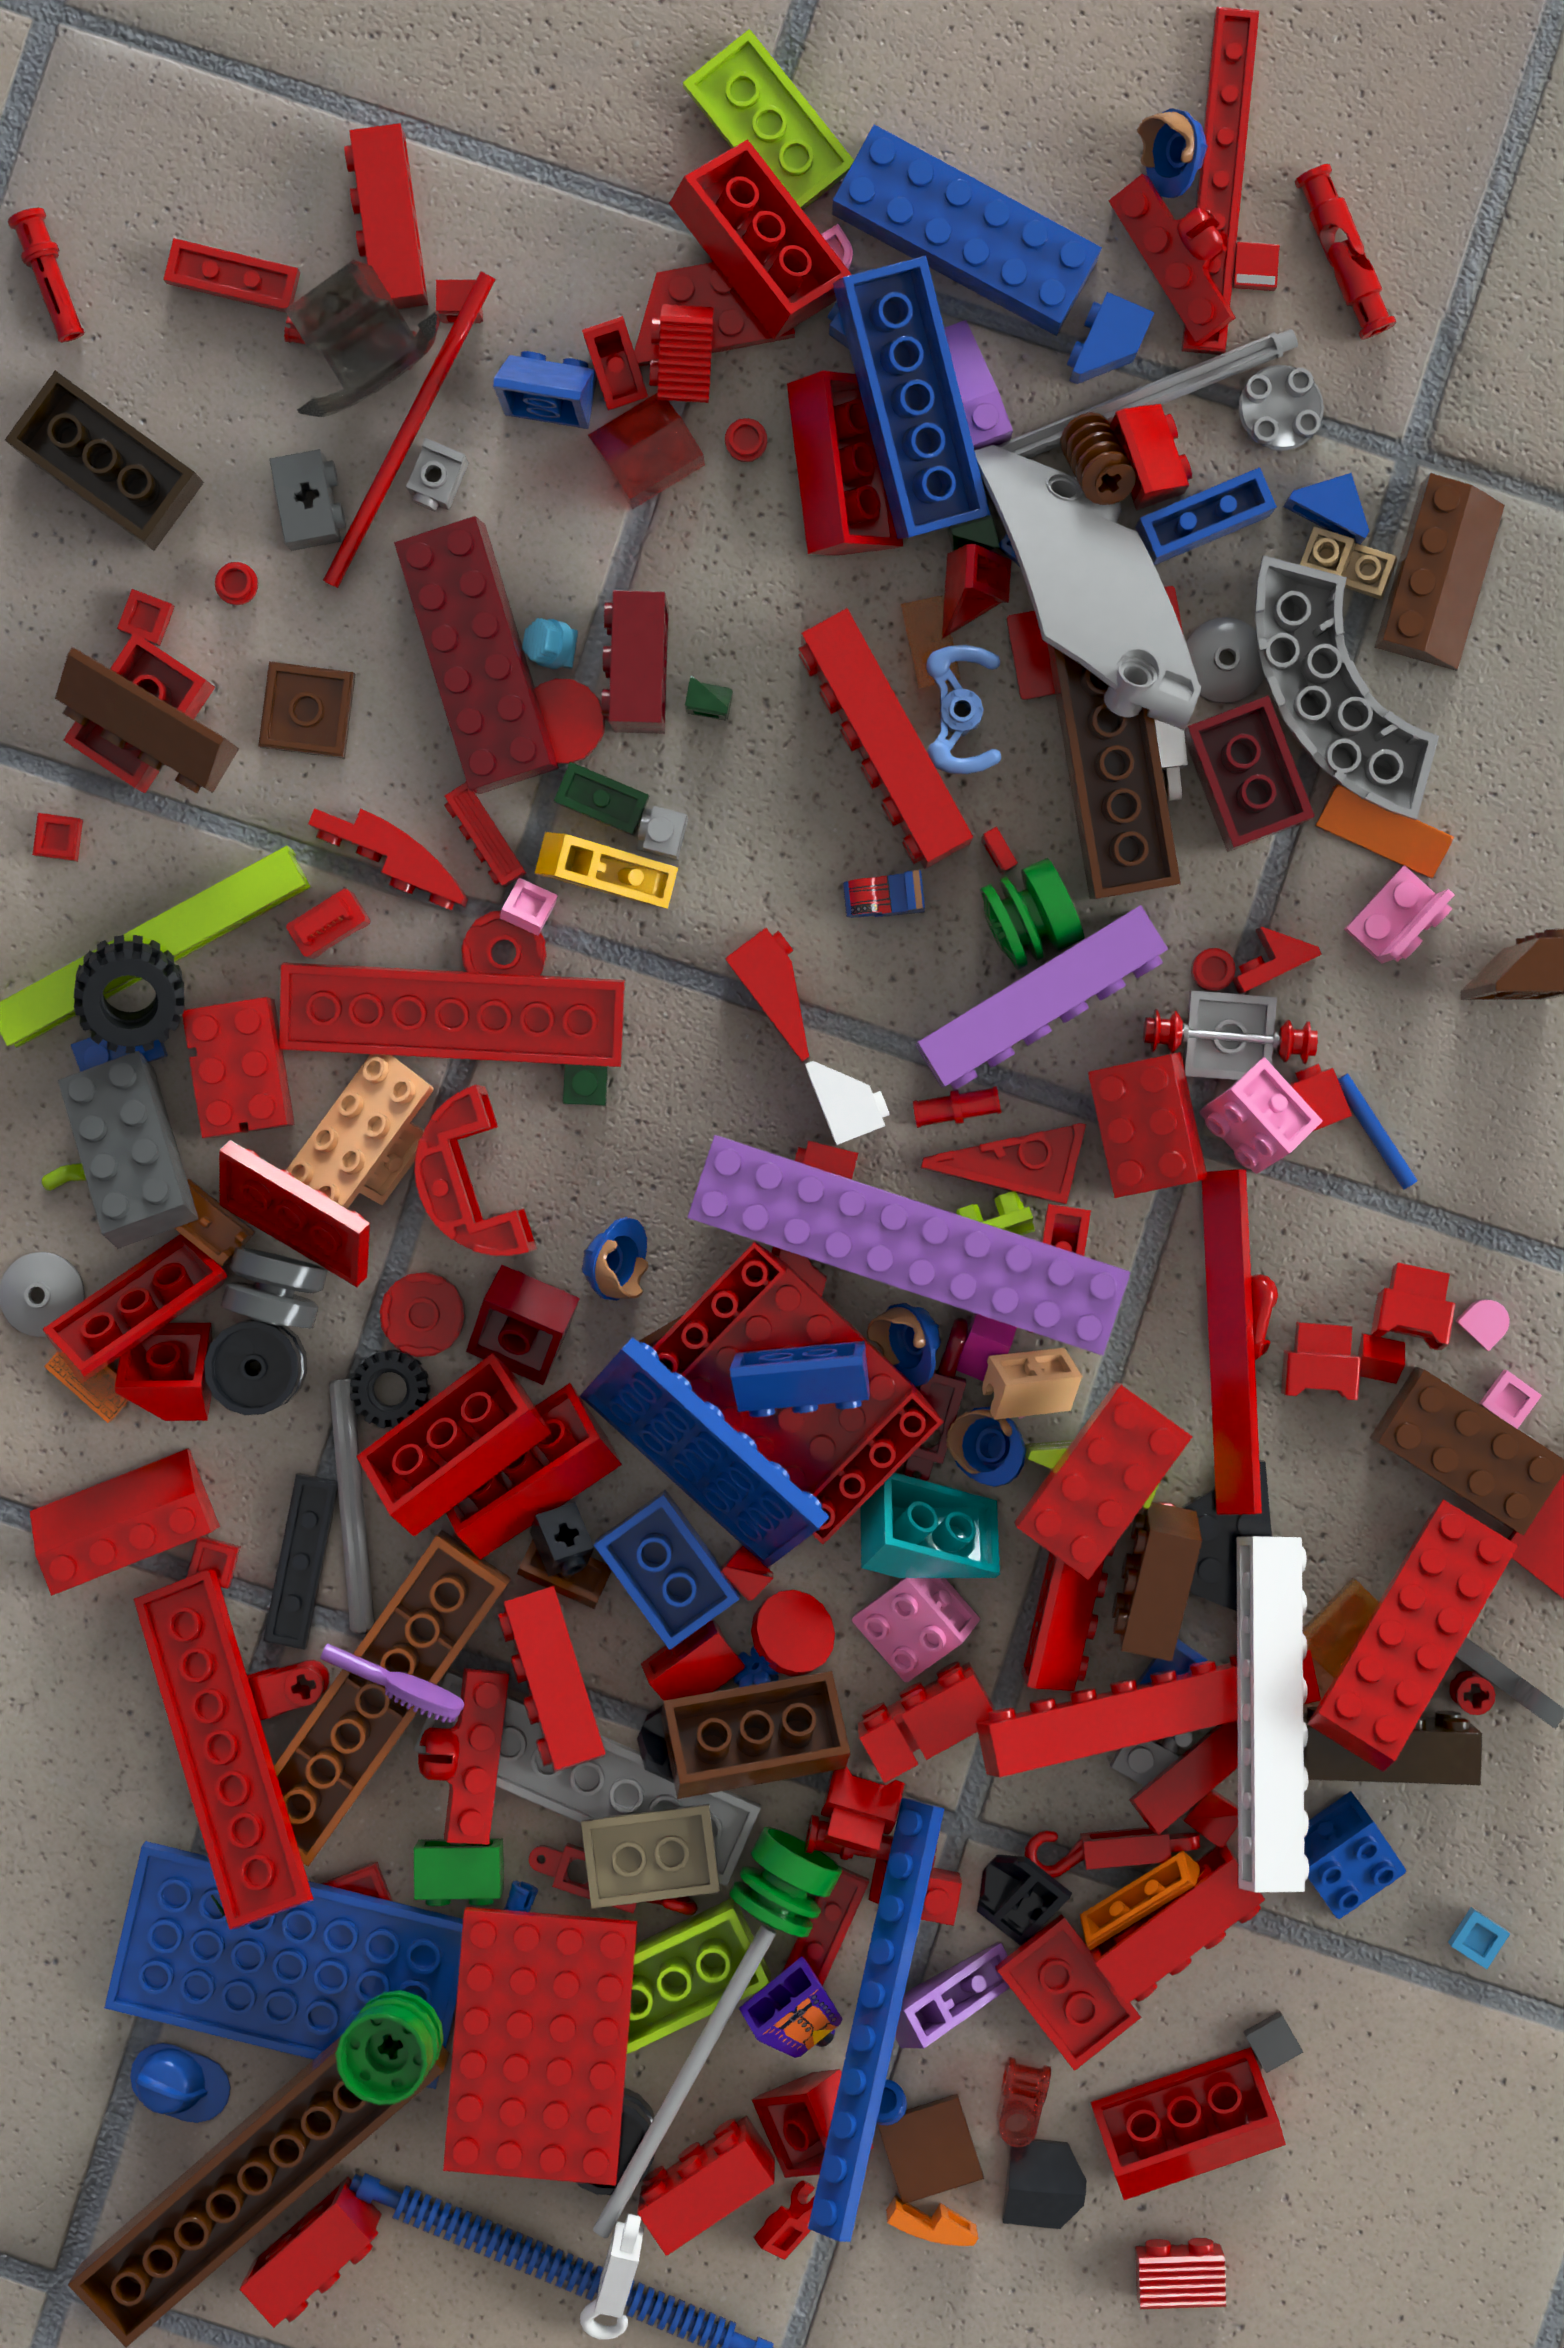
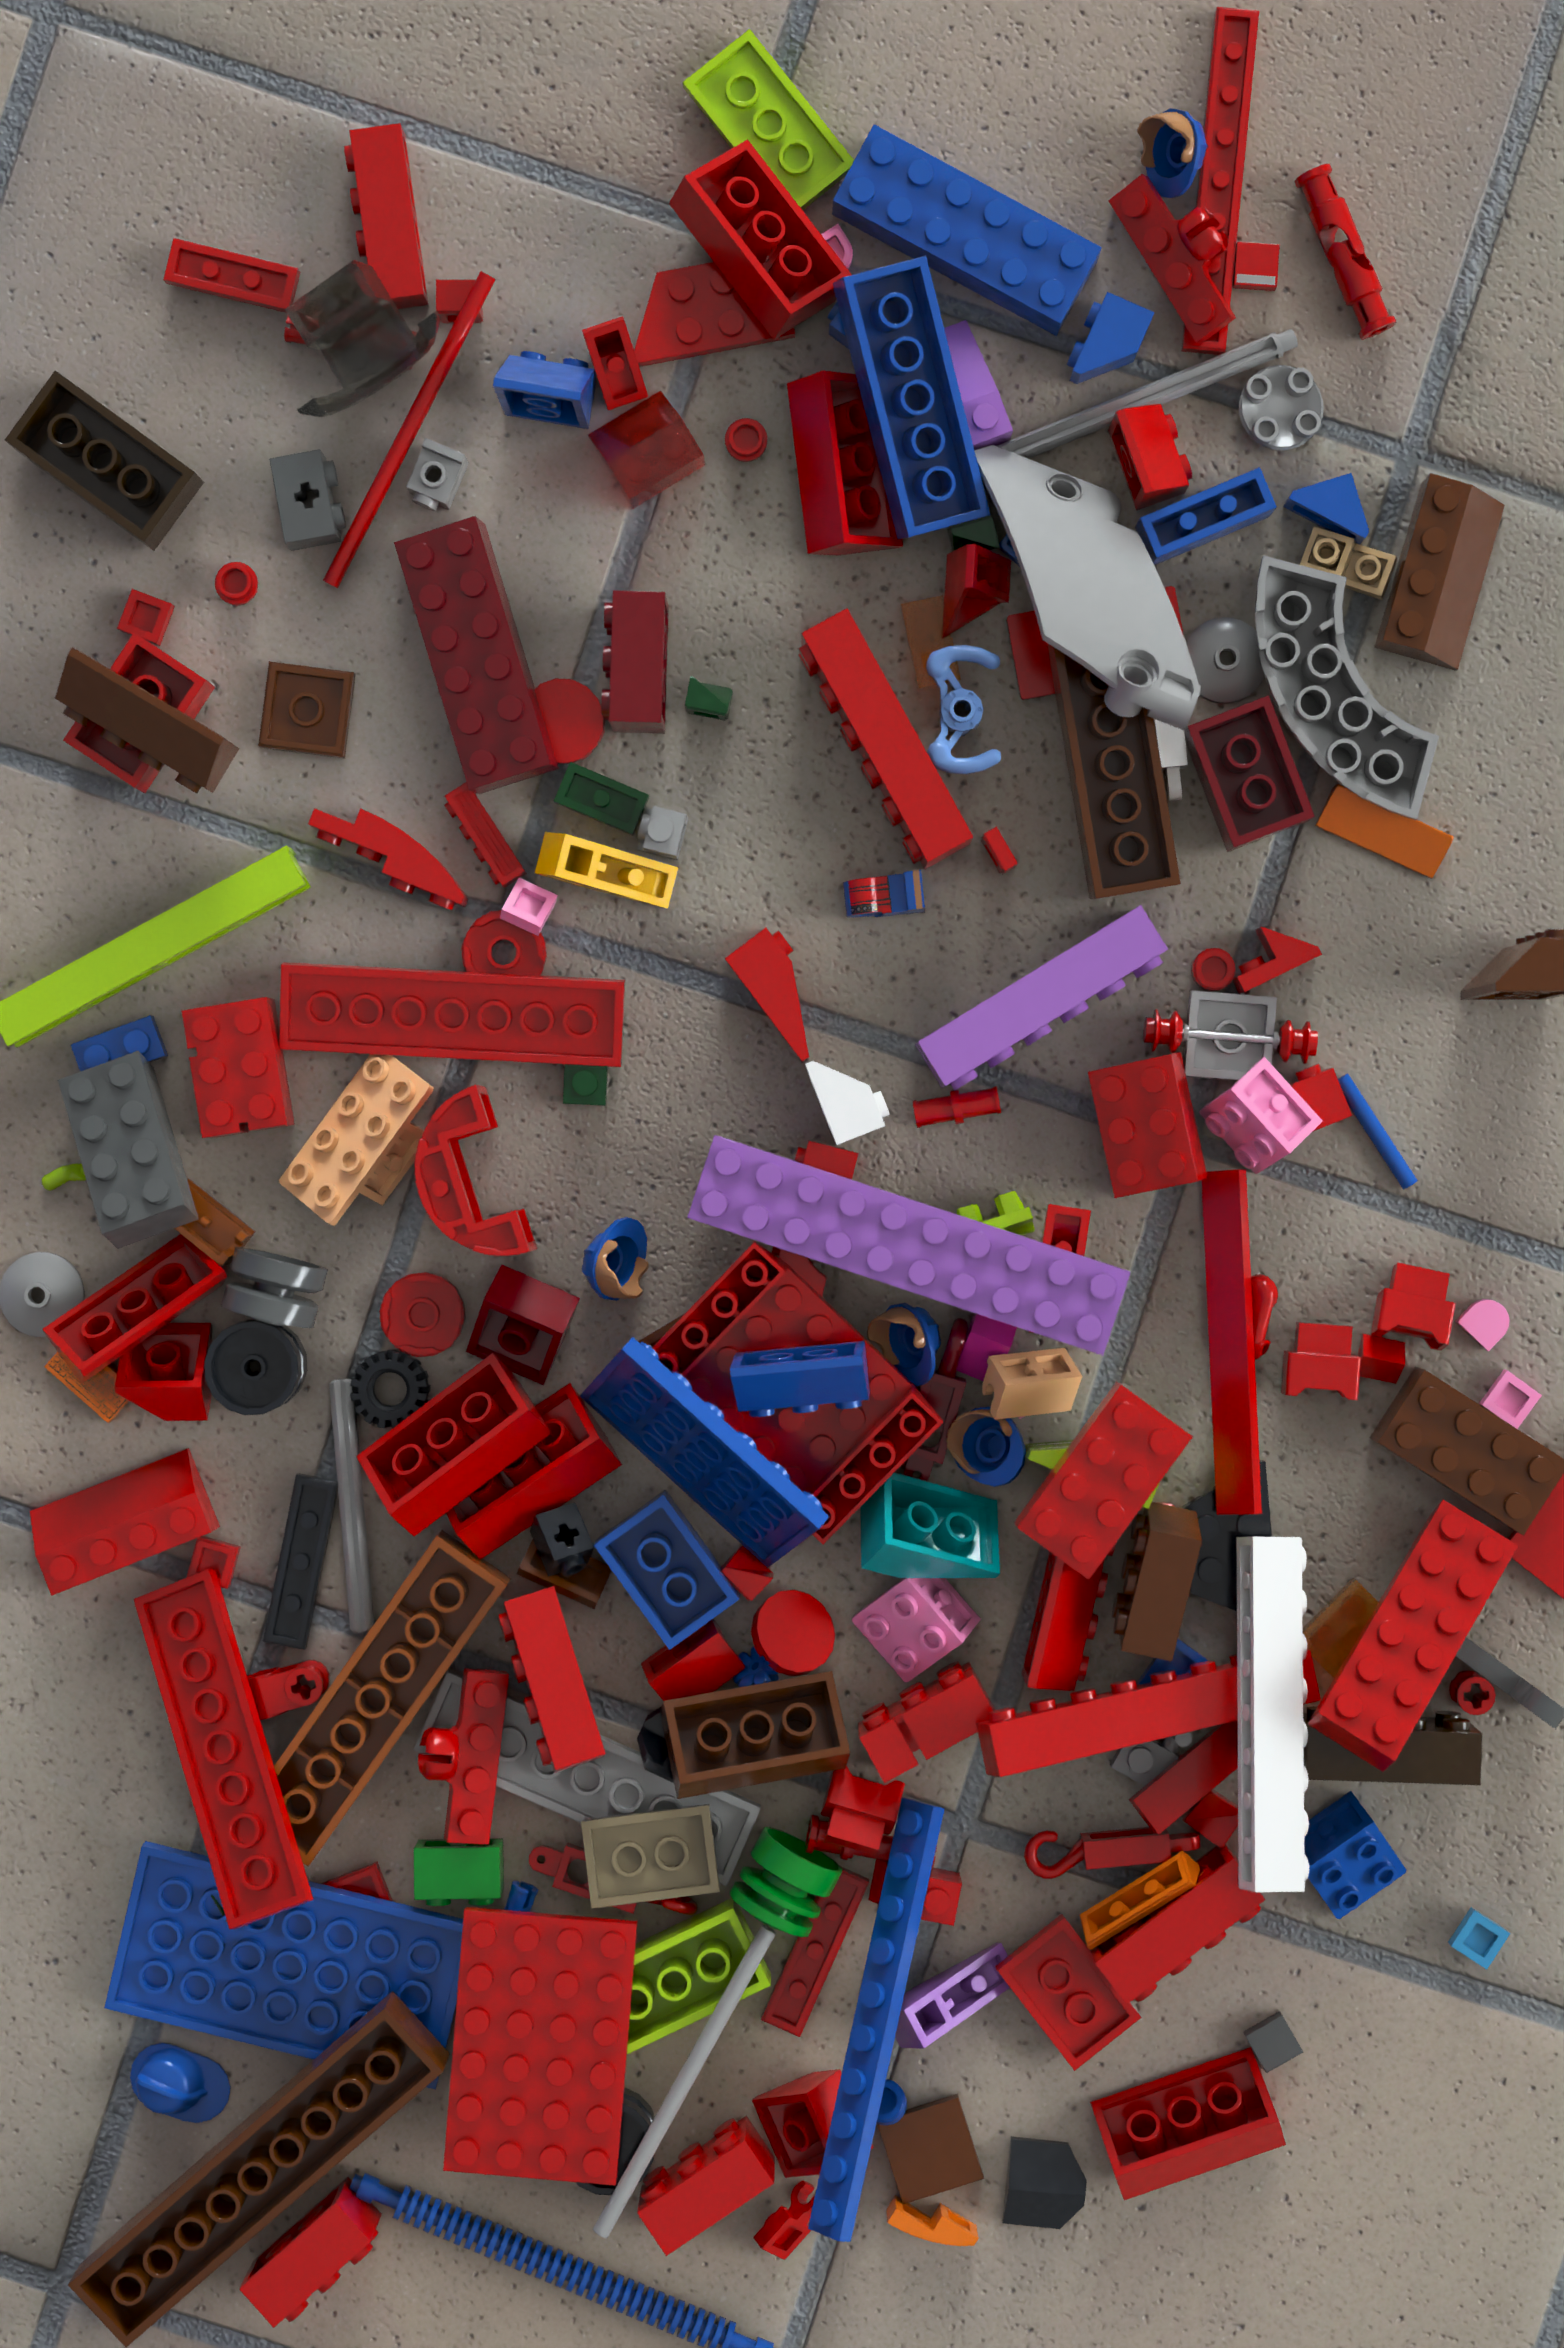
red pin [7,207,85,343] -> none
red tile [32,813,83,862] -> none
black tyre [74,935,185,1053] -> none
red plate [219,1140,370,1287] -> none
red piece [286,889,371,959] -> none
medium lavender piece [320,1644,464,1723] -> none
green wheel [336,1990,444,2105] -> none
medium azure piece [522,618,578,669] -> none
white piece [580,2214,644,2340] -> none
red brick [649,304,714,403] -> none
dark purple torso [739,1957,843,2058] -> none
red wing [920,1123,1086,1205] -> none
black slope [977,1855,1072,1946] -> none
green wheel [980,858,1085,970] -> none
clear red piece [996,2057,1051,2147] -> none
reddish brown piece [1060,412,1136,505] -> none
red brick [1135,2238,1226,2309] -> none
bright pink bracket [1344,865,1455,964] -> none

